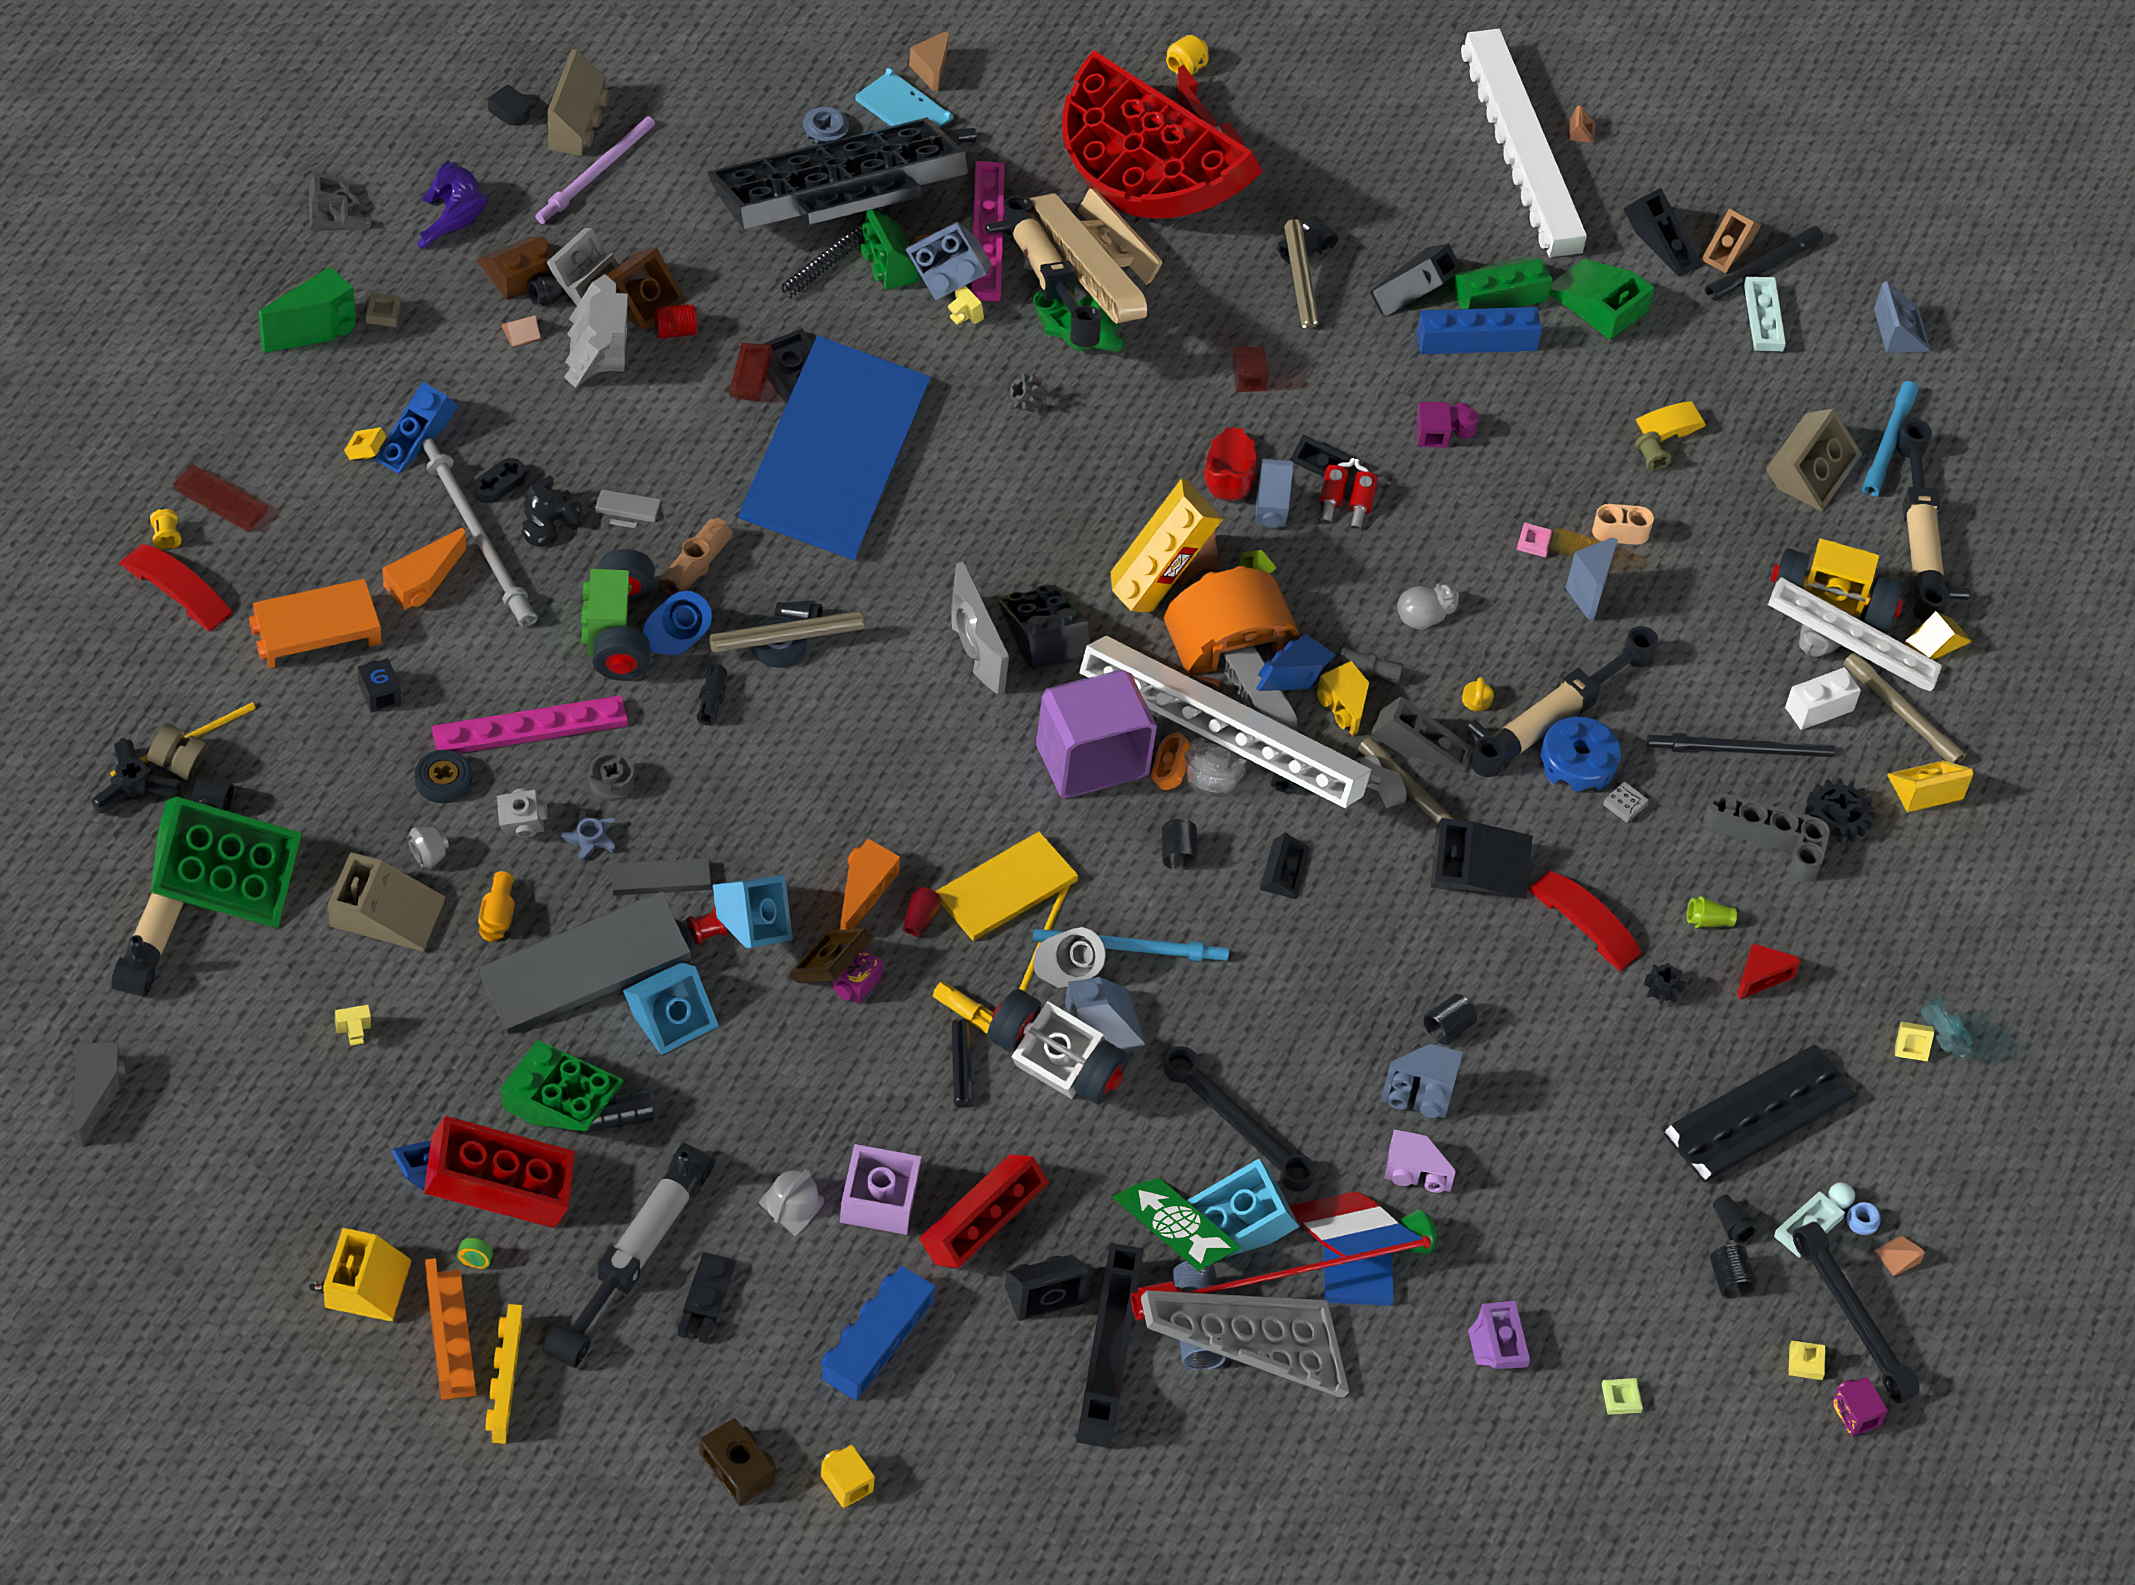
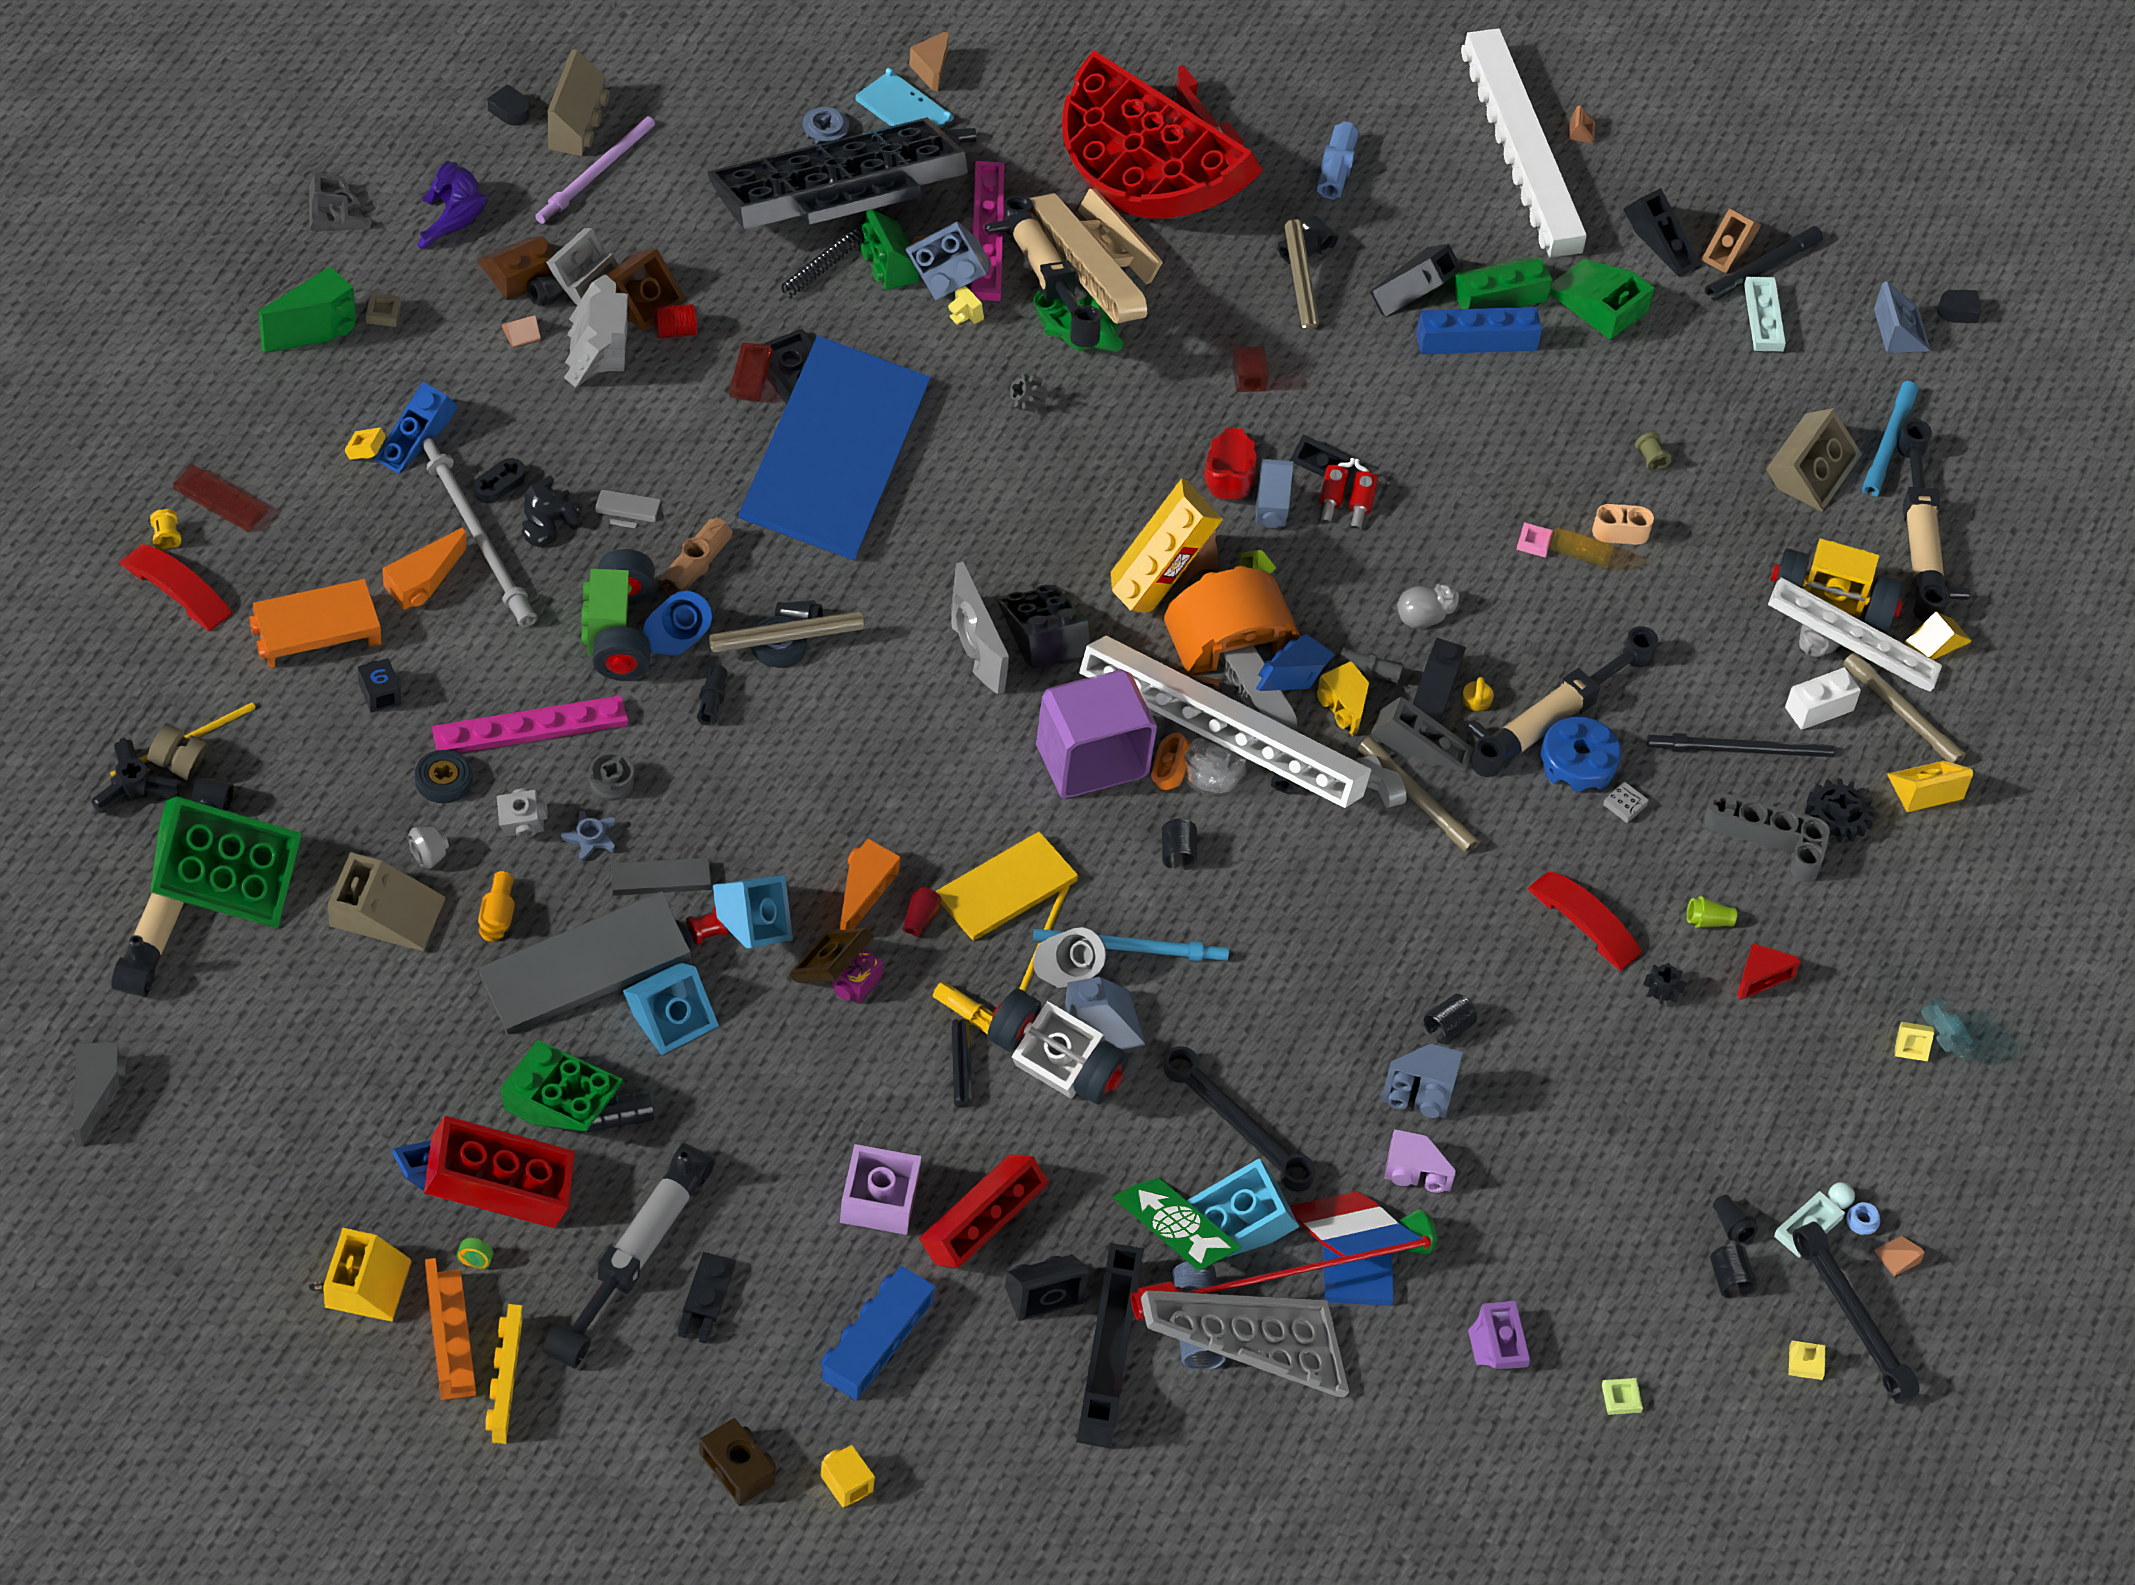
light yellow tile [335,1005,371,1046] -> none
light grey piece [759,1169,824,1236] -> none
yellow head [1166,34,1209,75] -> none
black slope [1260,832,1310,899] -> none
magenta brick [1416,401,1479,448] -> none
black slope [1430,818,1533,899] -> none
sand blue slope [1565,538,1618,621] -> none
yellow slope [1636,401,1706,441] -> none
black plate [1664,1045,1859,1183] -> none
magenta brick [1832,1377,1888,1437] -> none
none -> medium blue piece [1317,121,1359,199]
none -> black slope [1413,637,1466,723]
none -> black piece [1937,290,1981,323]

